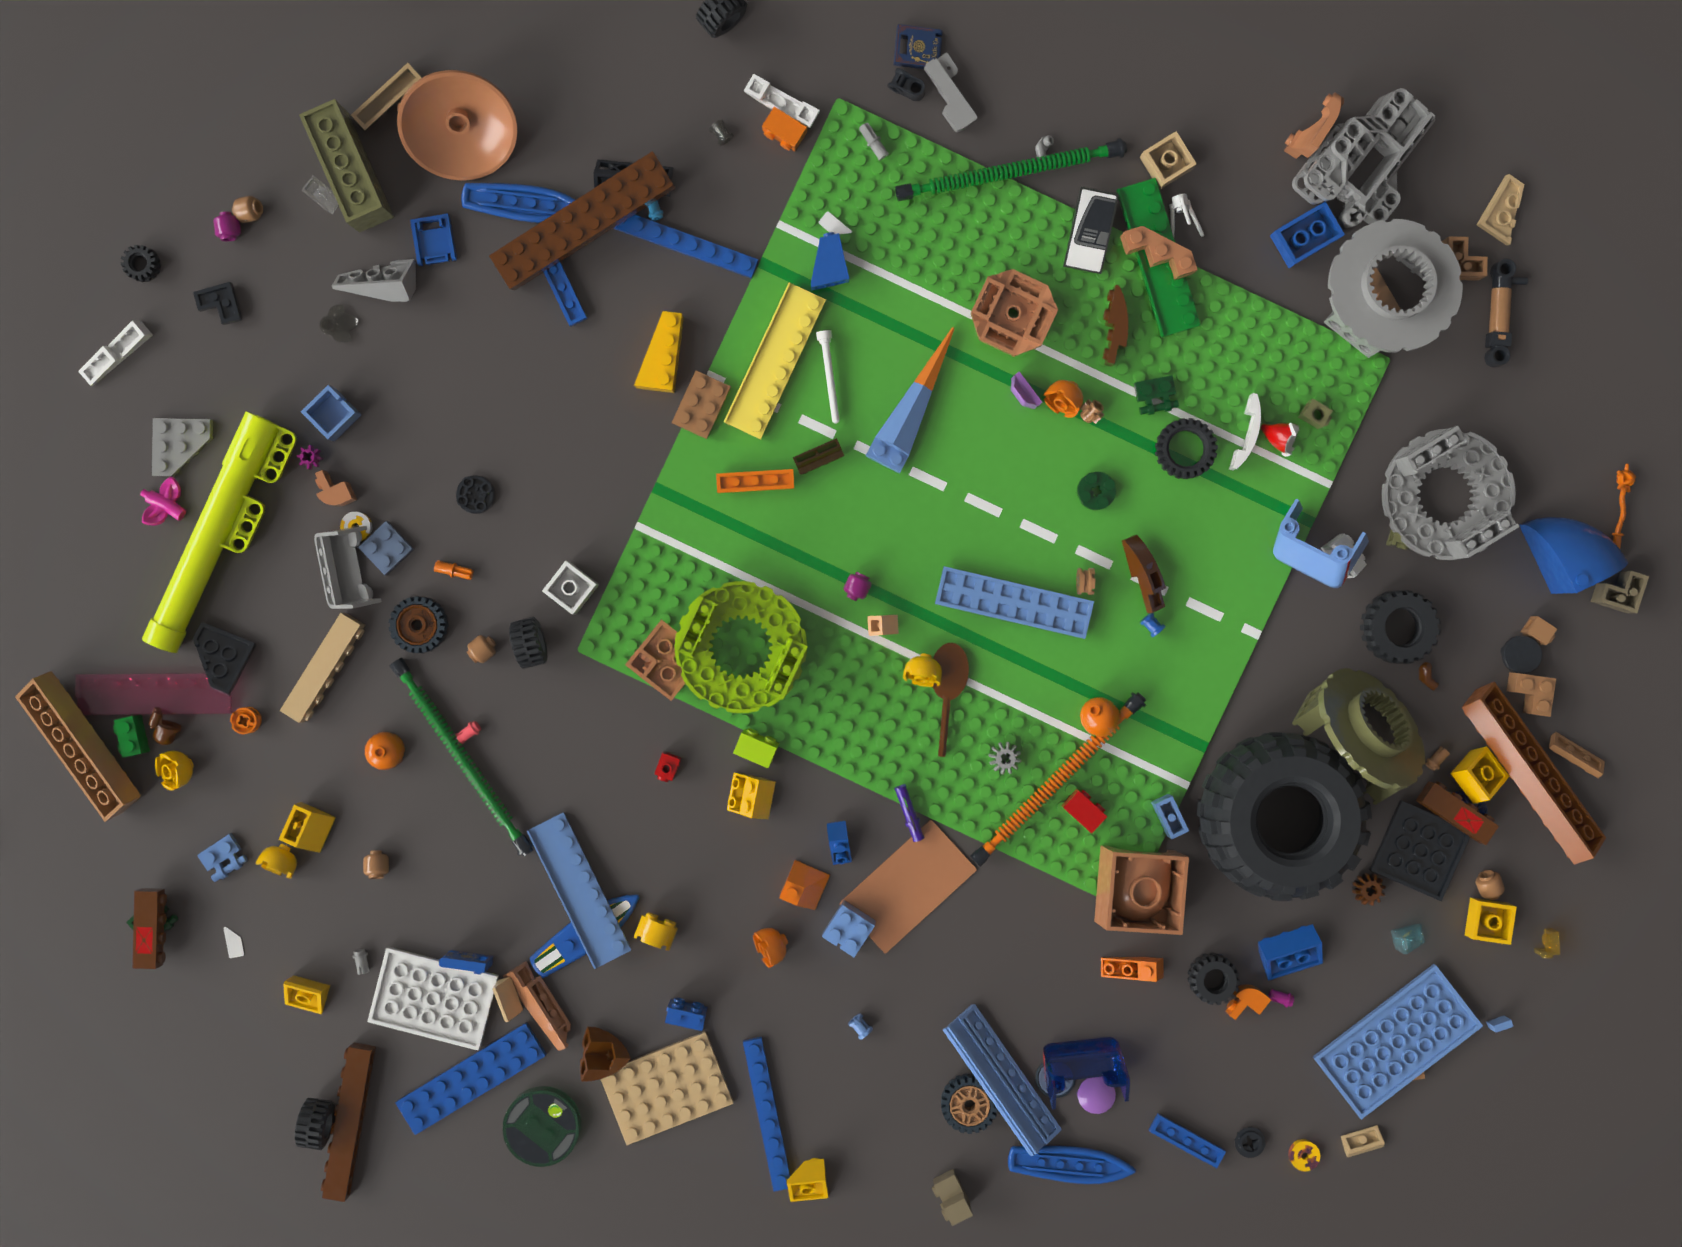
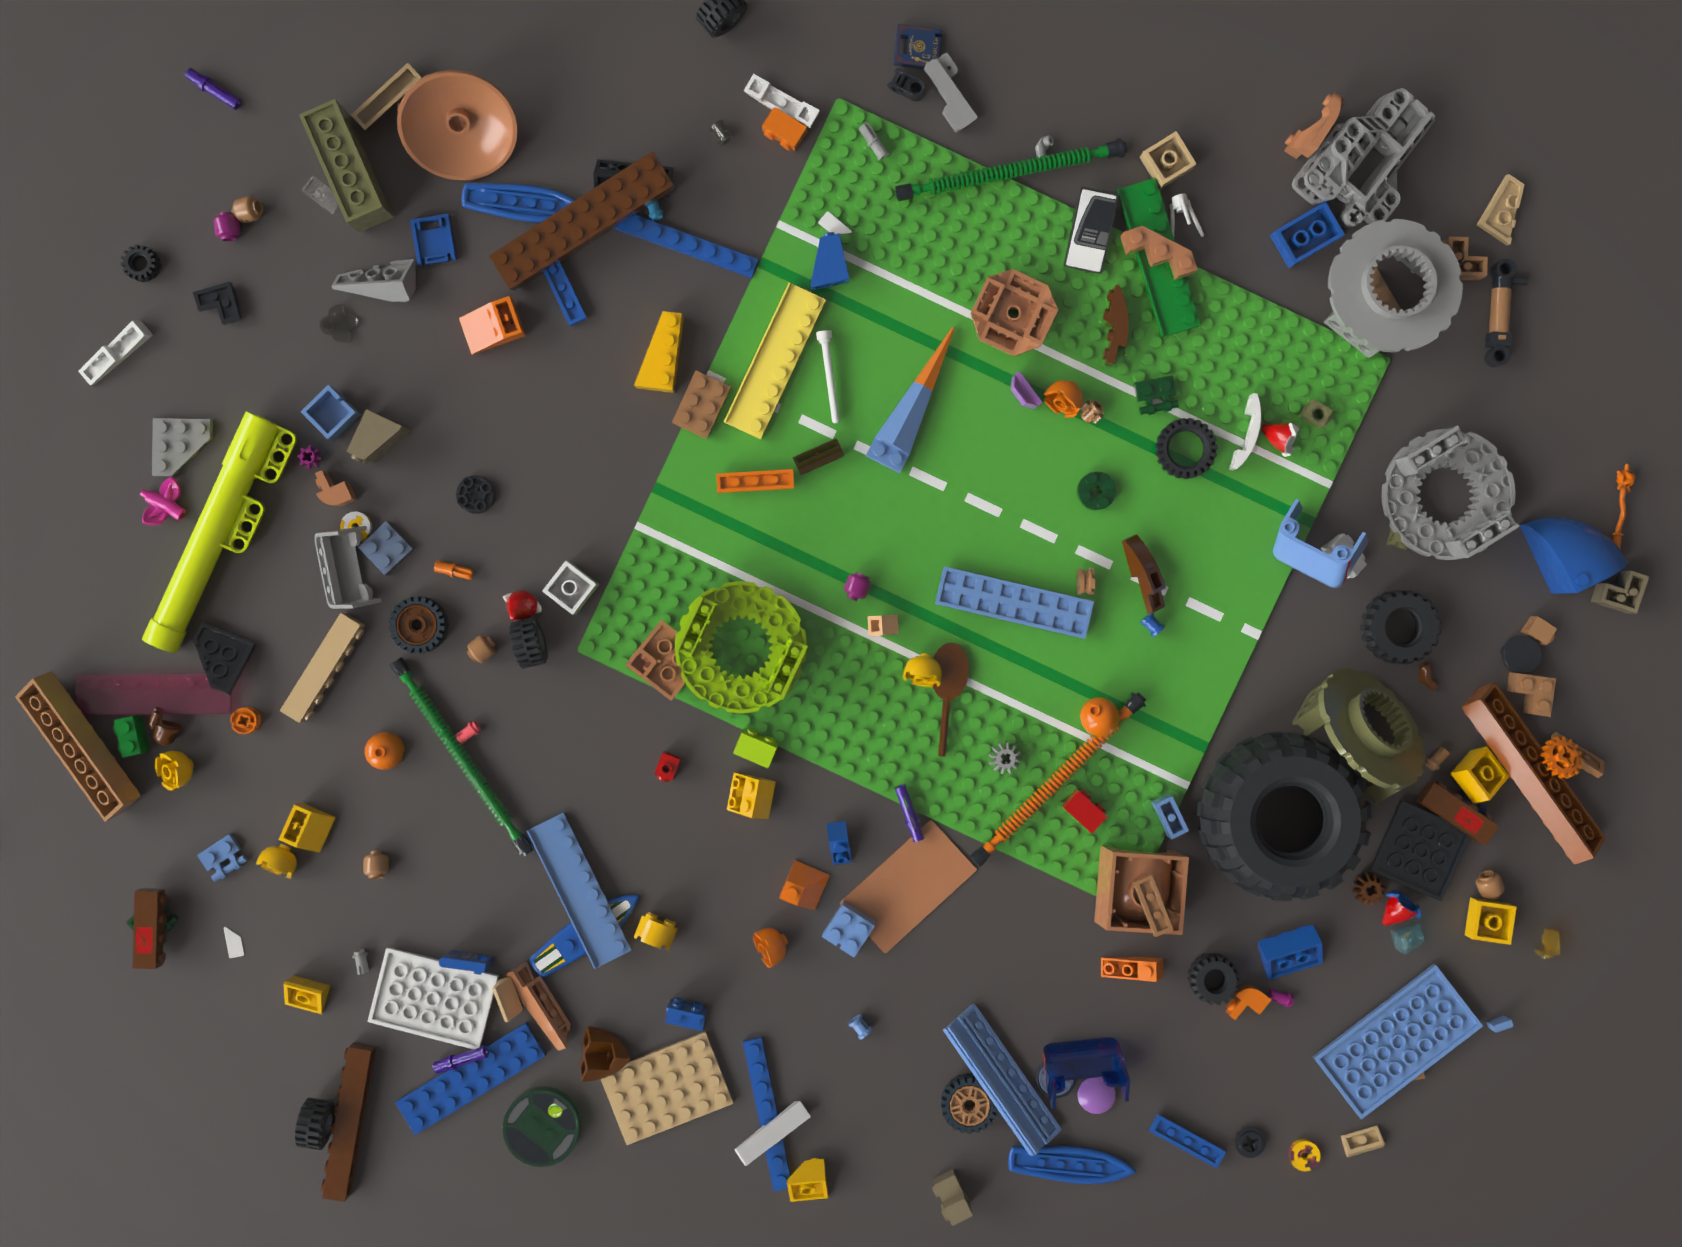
none -> dark purple pin [185,68,242,110]
none -> dark tan slope [346,409,411,464]
none -> dark purple pin [433,1045,489,1074]
none -> slope [459,296,526,355]
none -> red hat [503,590,542,621]
none -> white slope [734,1101,811,1166]
none -> medium nougat plate [1132,874,1174,937]
none -> red hat [1382,890,1421,926]
none -> orange gear [1540,736,1584,779]

